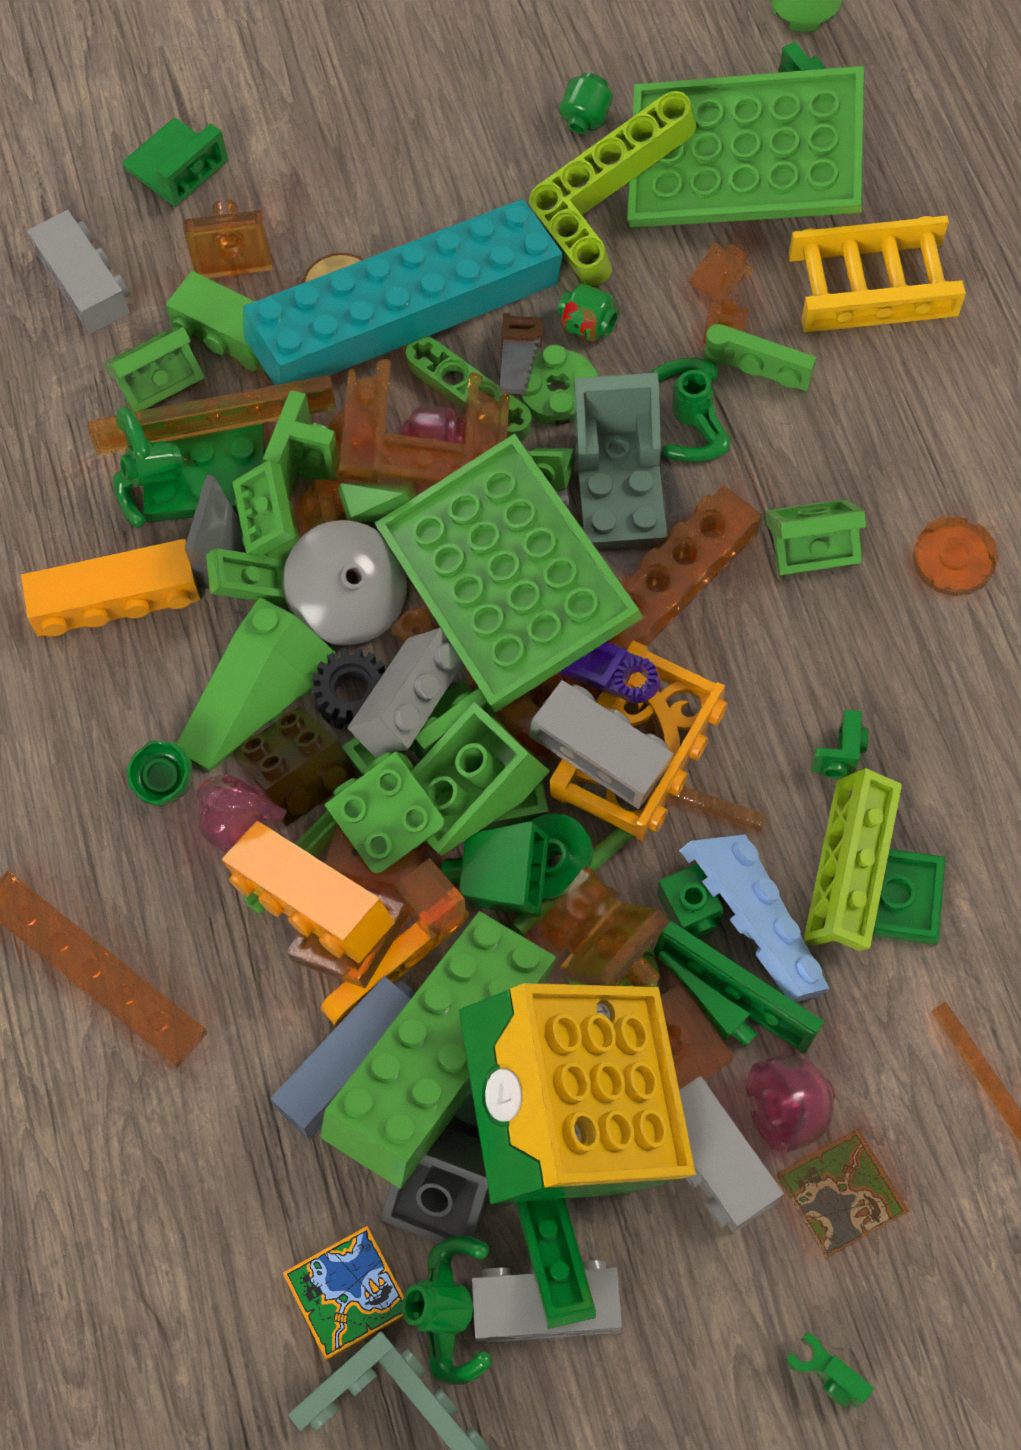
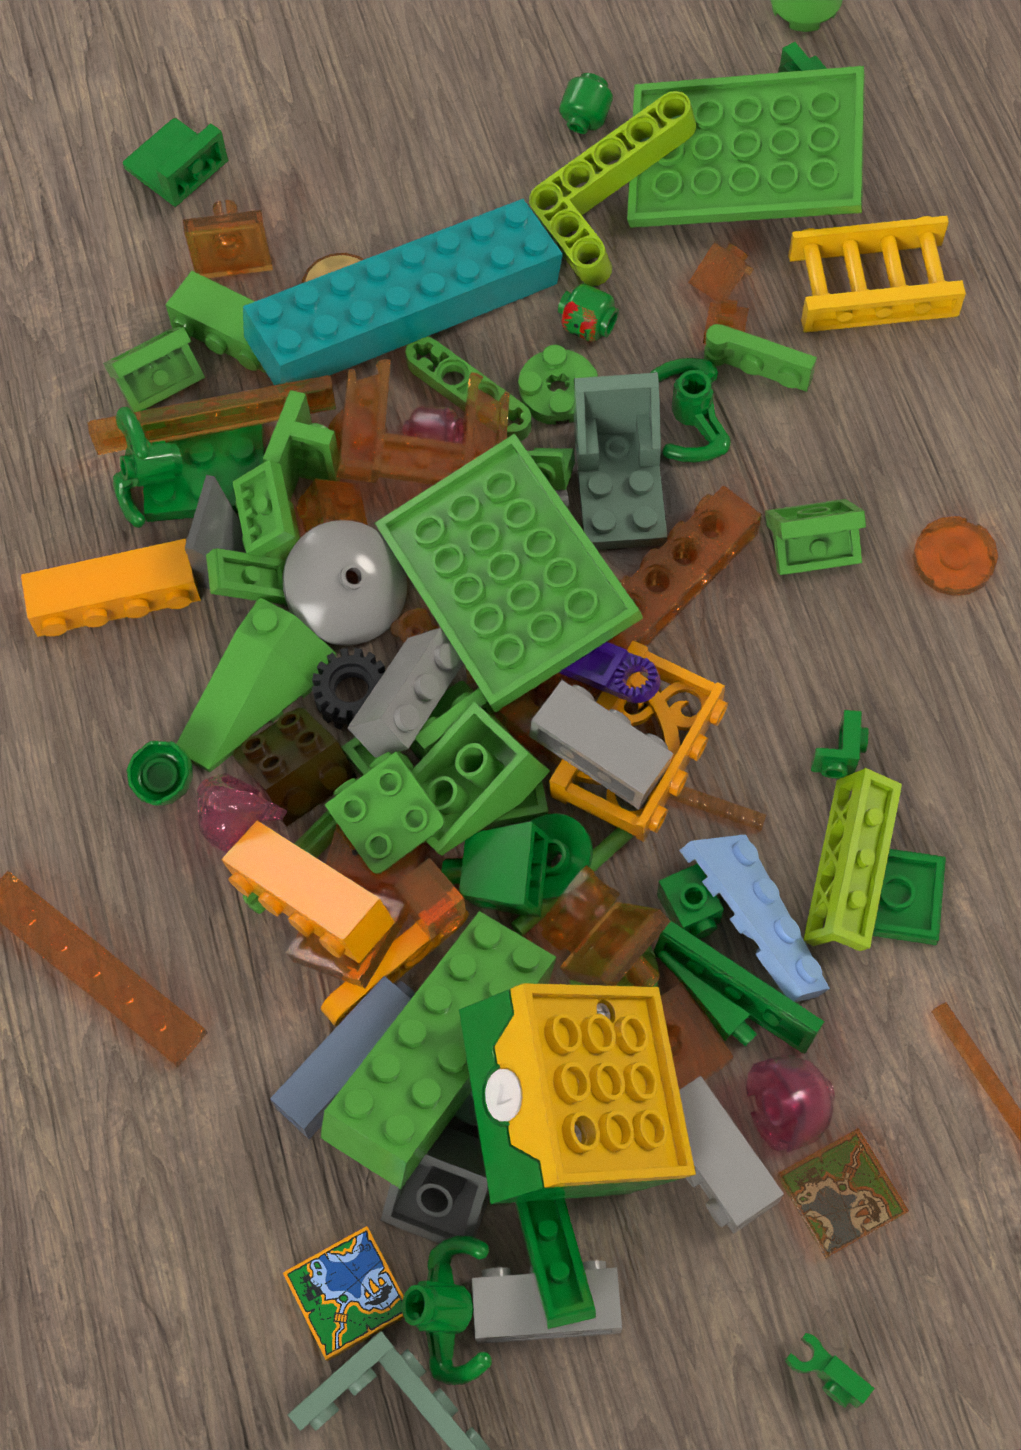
light grey brick [27,210,130,335] -> none
bright green slope [337,482,418,522] -> none
flat silver piece [500,313,543,395] -> none

